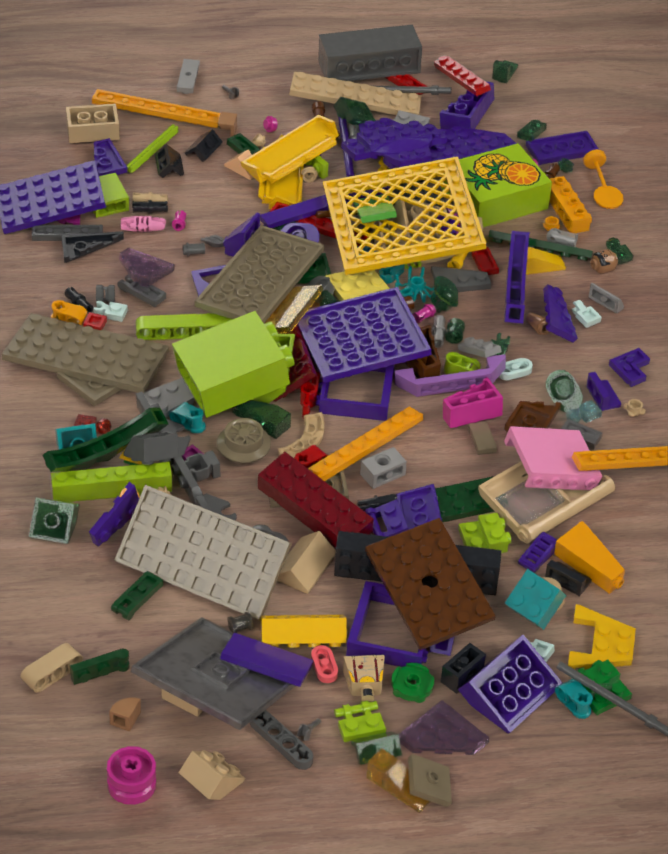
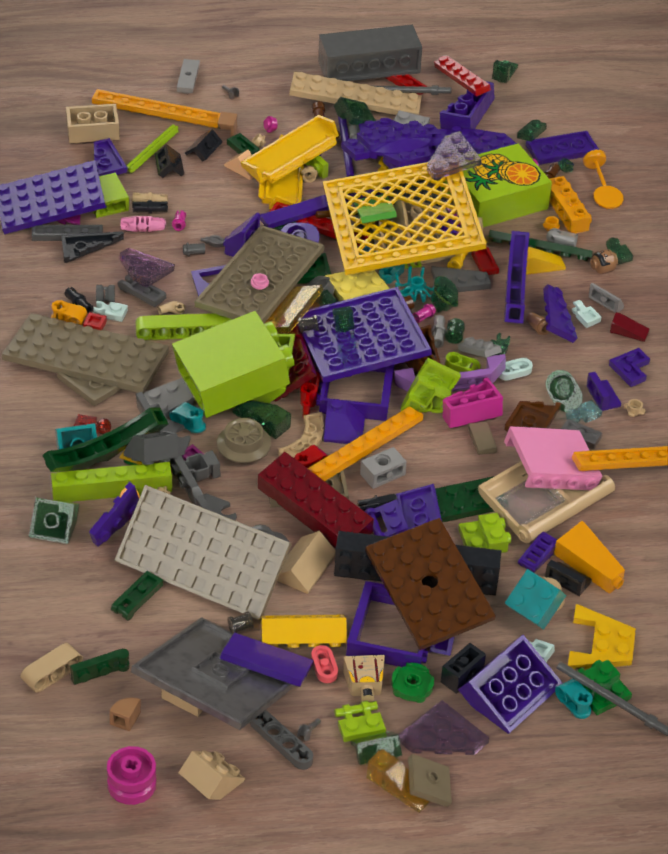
none -> tan arm [157,301,185,315]
none -> bright pink plate [251,273,269,290]
none -> clear smoke bush [298,315,319,334]
none -> dark purple slope [324,399,365,444]
none -> clear green bracket [332,306,354,332]
none -> lime slope [400,358,461,413]
none -> plate [427,131,482,180]
none -> dark red slope [610,312,650,342]

